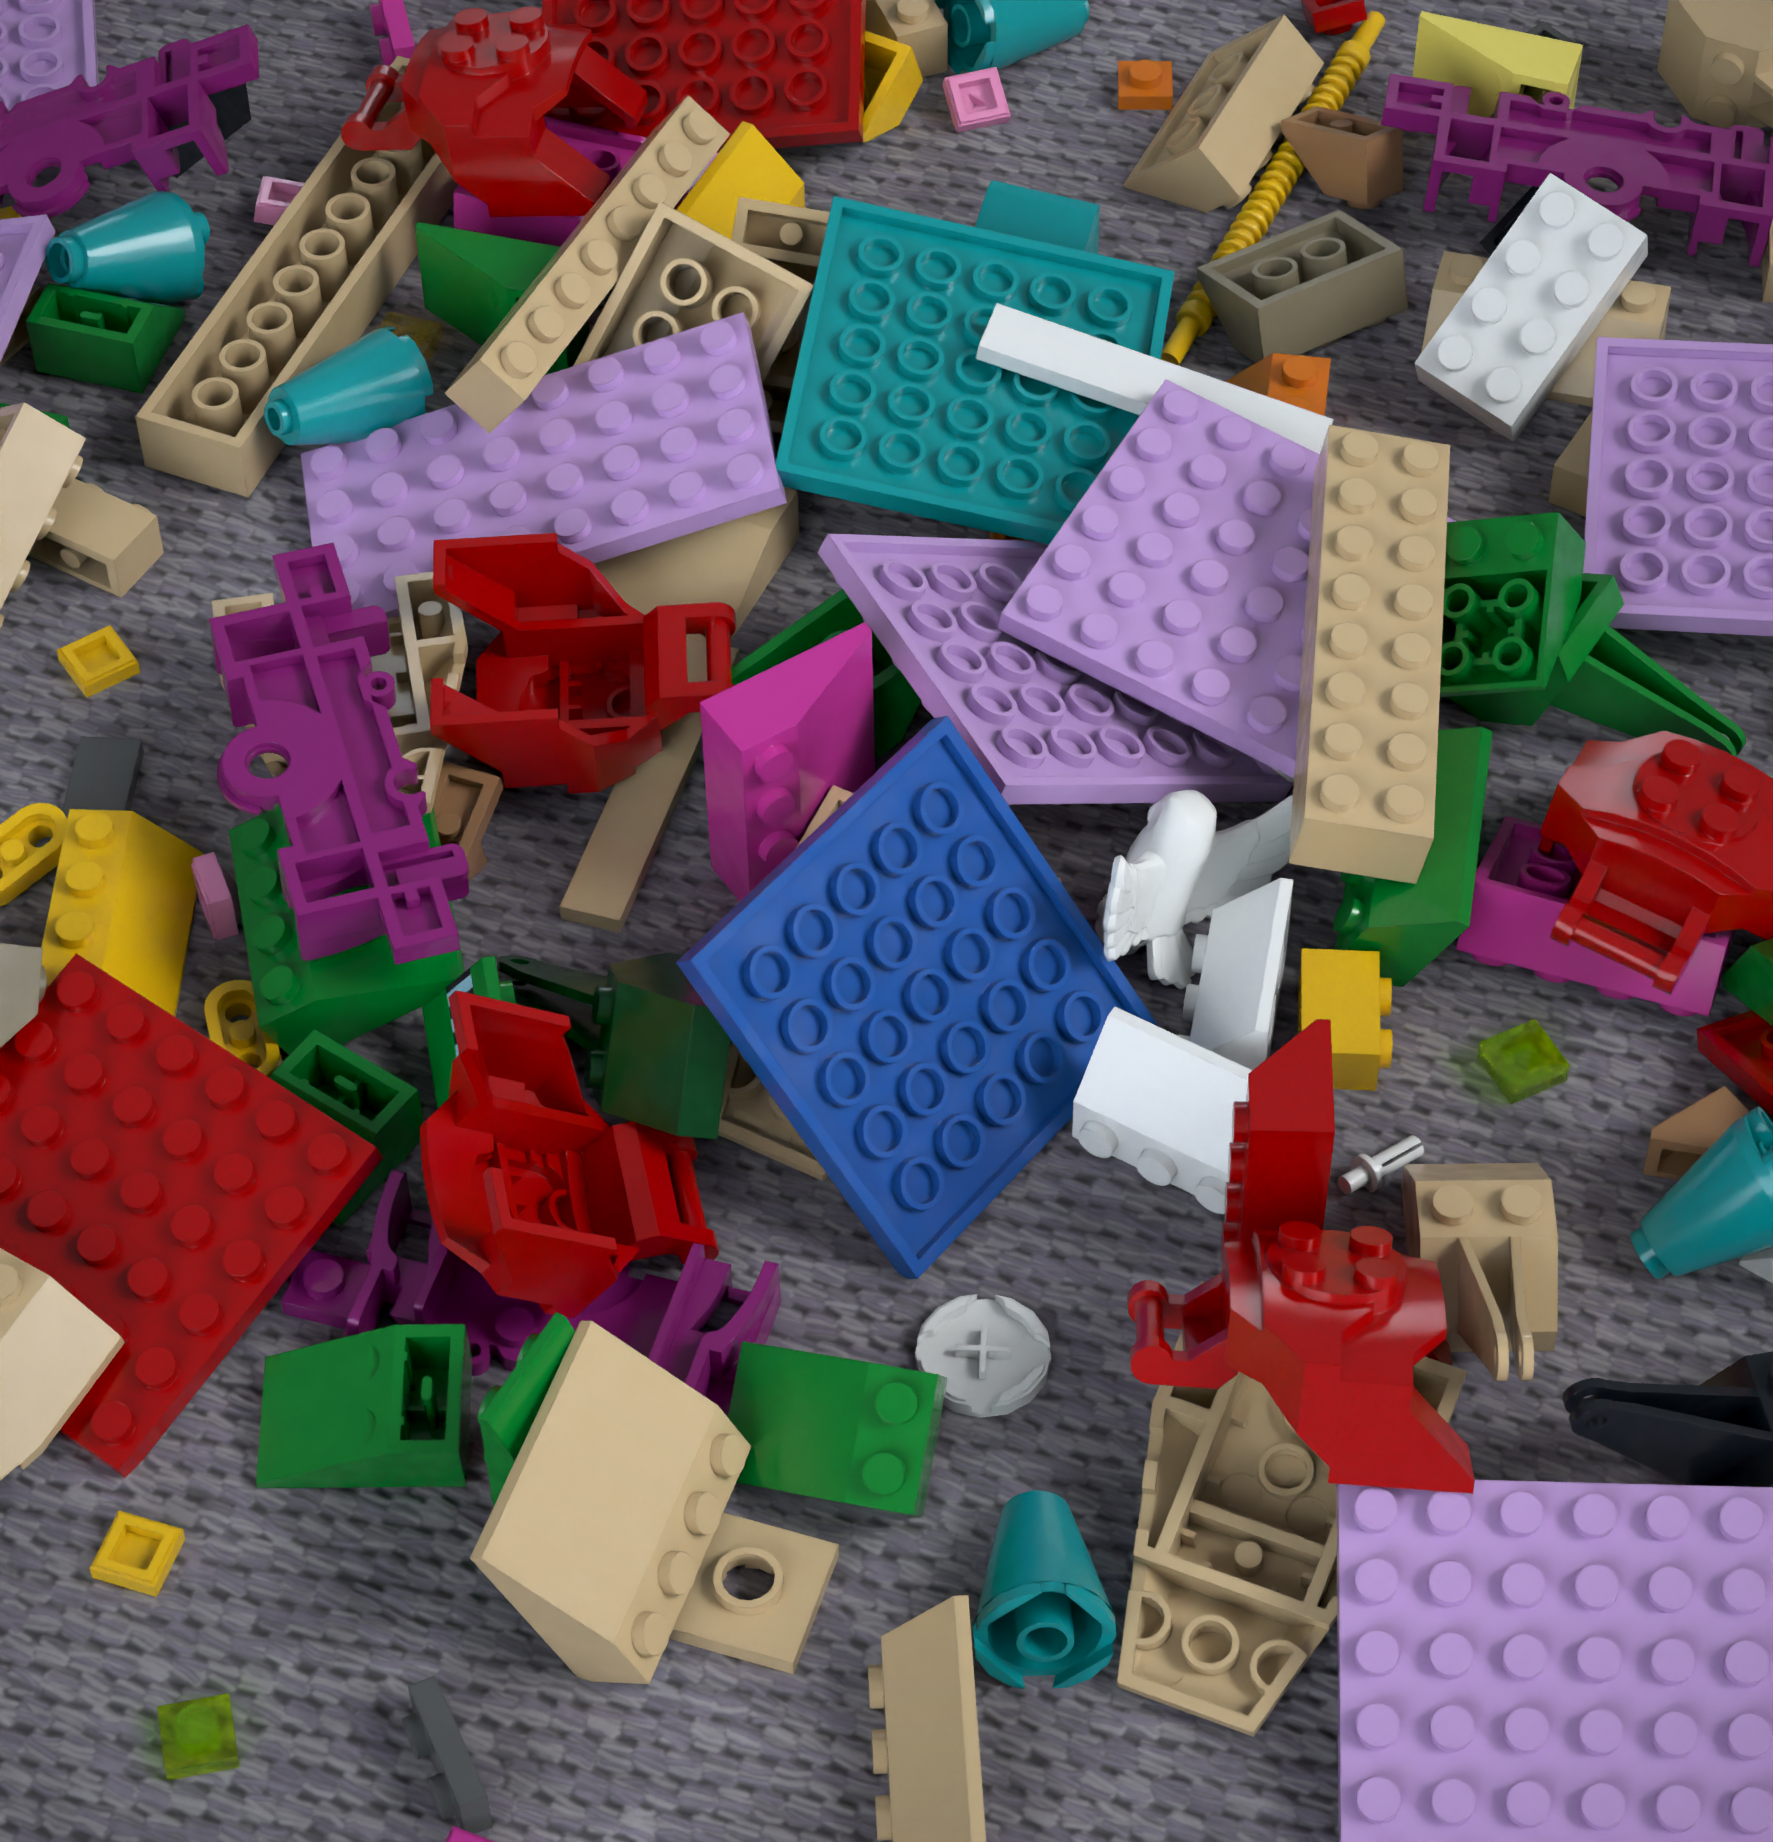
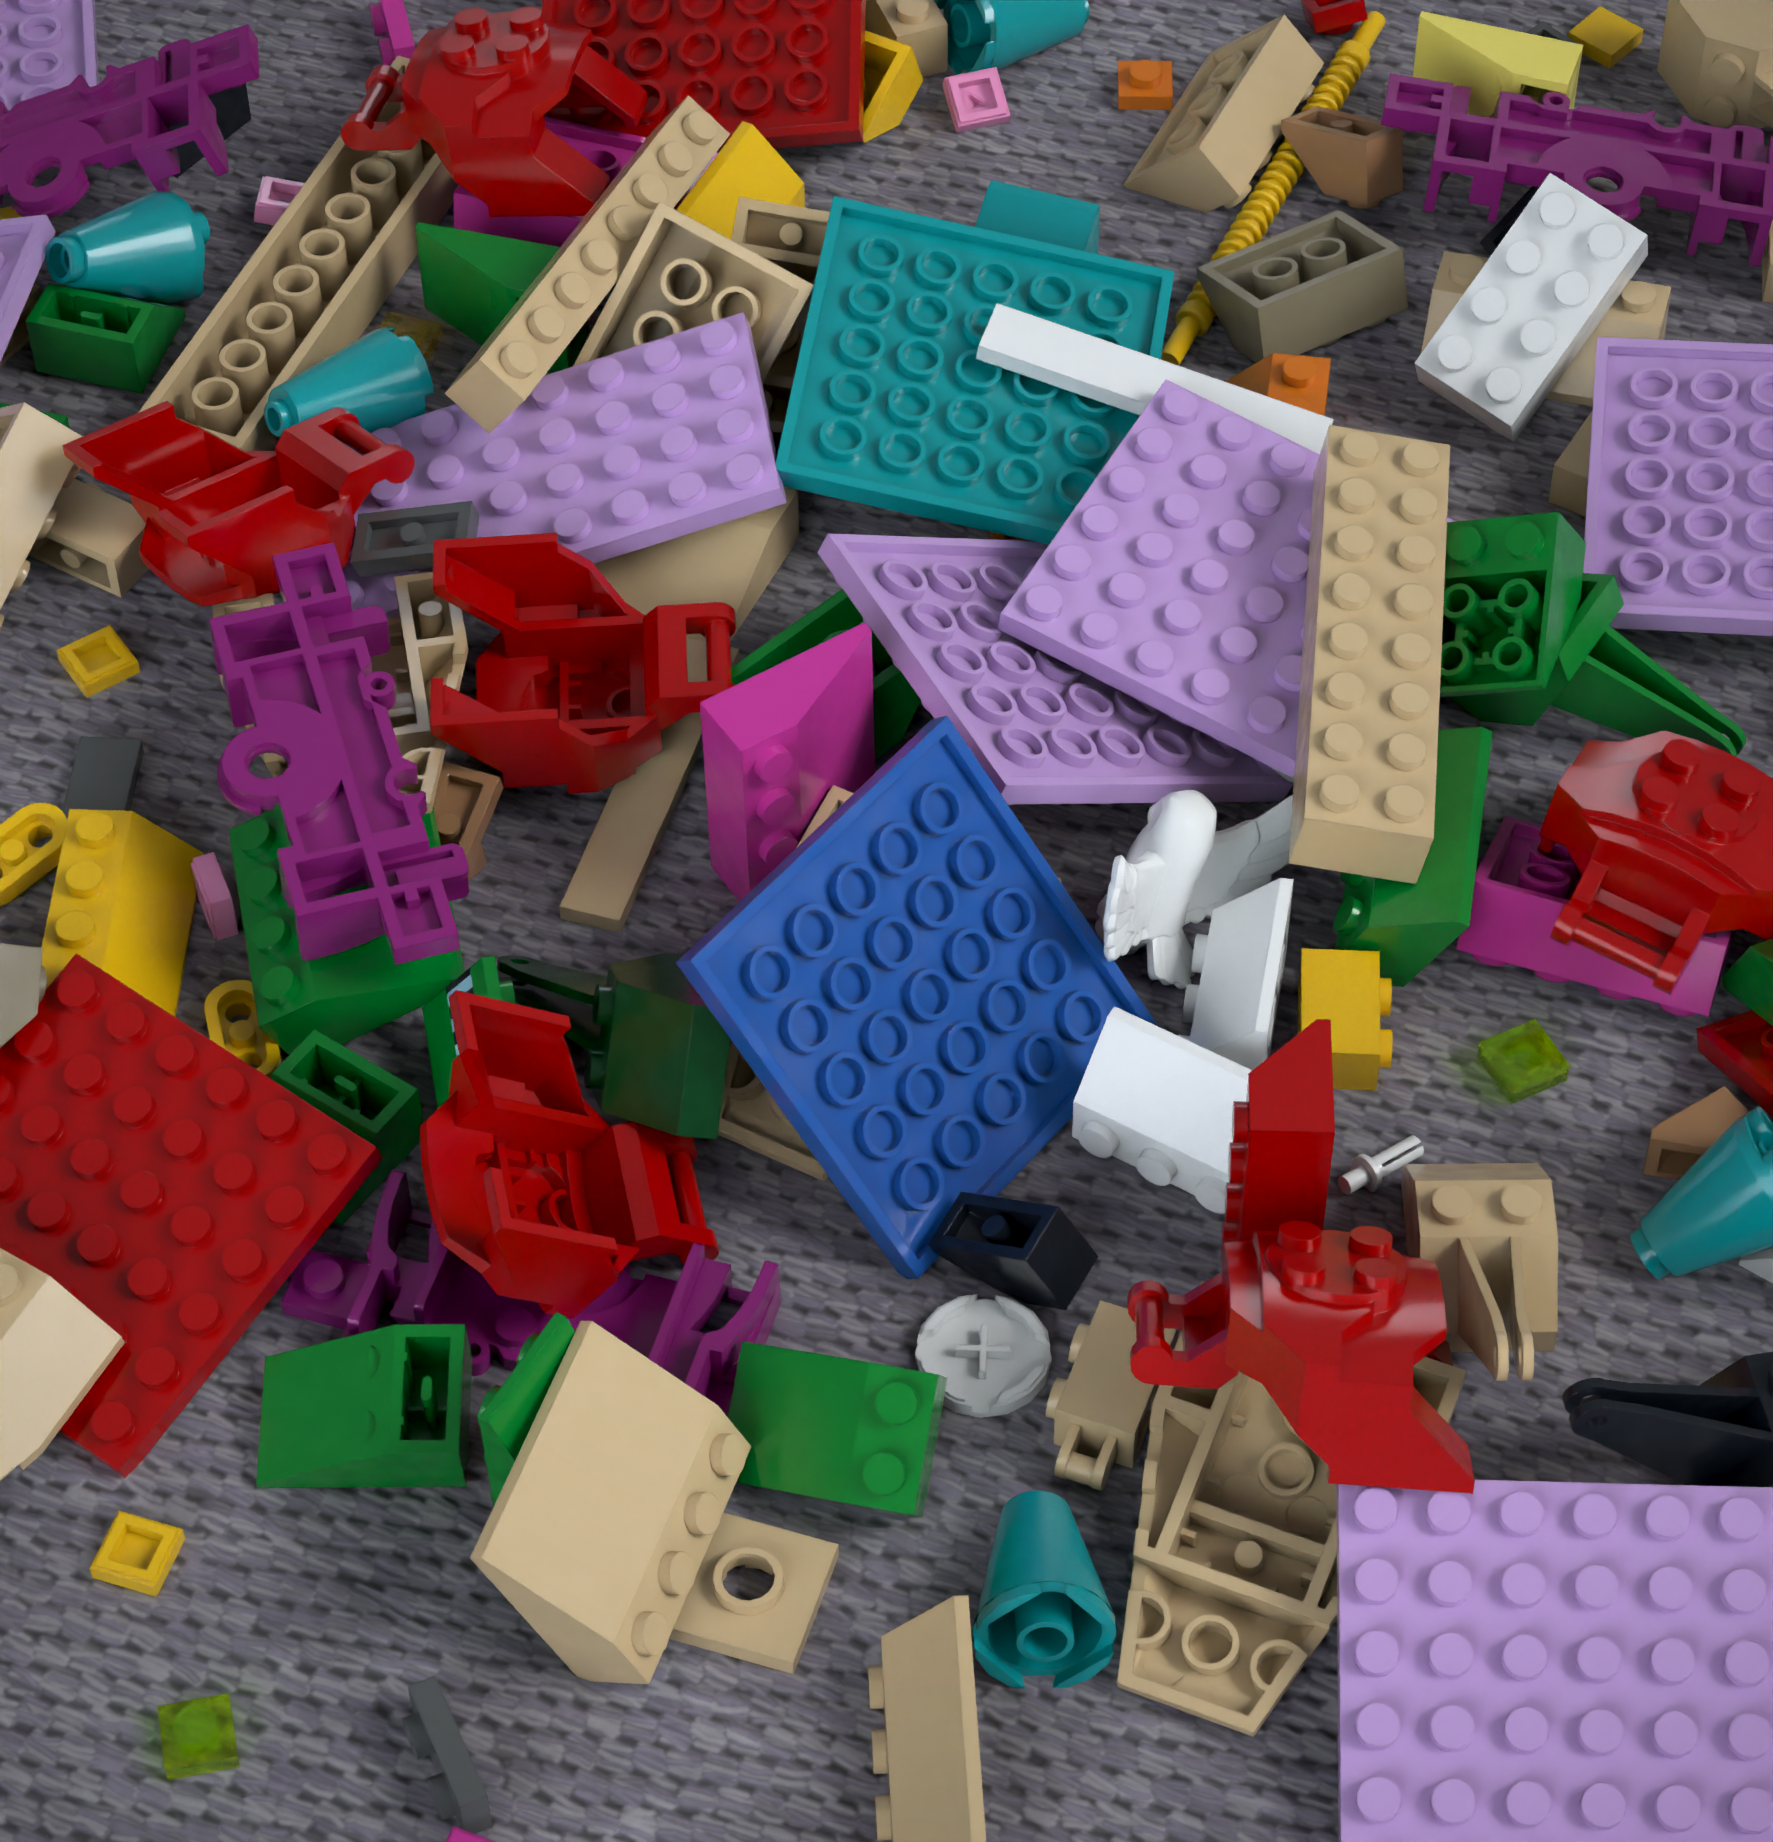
none -> red piece [62,401,415,607]
none -> dark grey plate [351,501,480,577]
none -> black slope [928,1192,1099,1310]
none -> tan brick [1046,1300,1178,1491]
none -> yellow tile [1567,6,1644,69]

